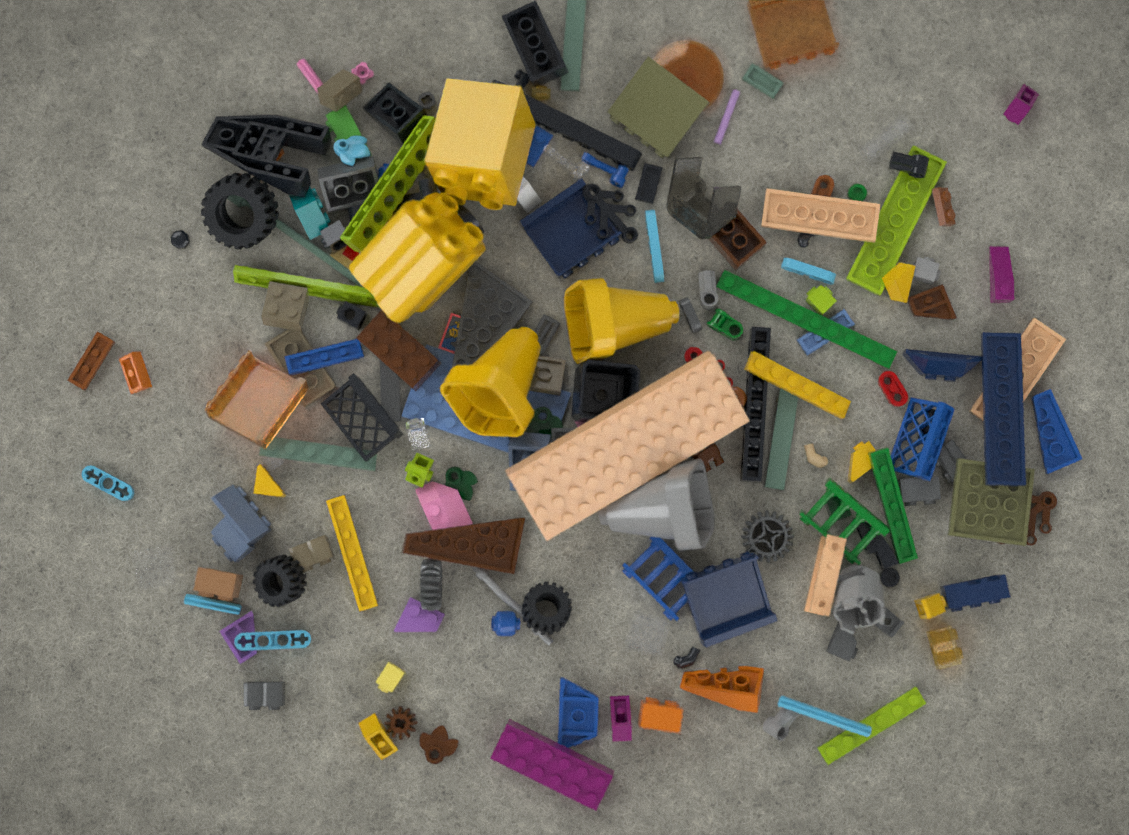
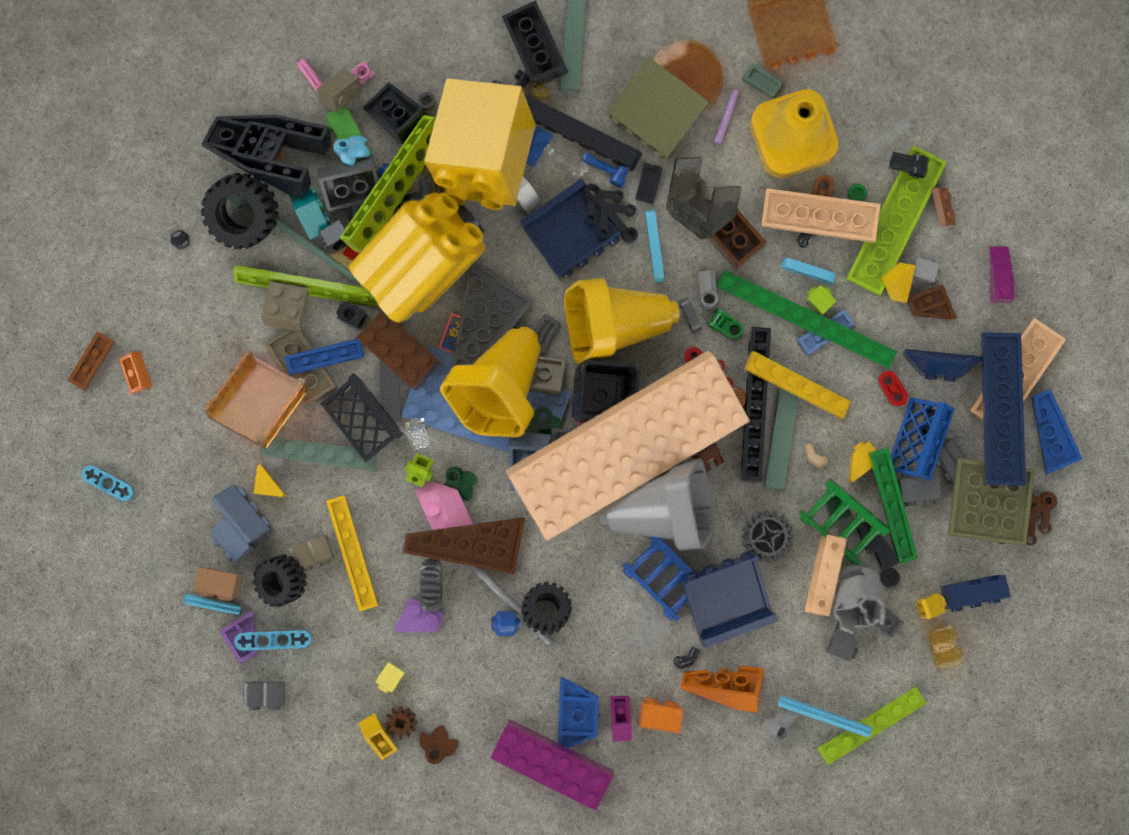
magenta slope [1003,84,1039,125] -> none
none -> yellow cone [750,89,839,179]

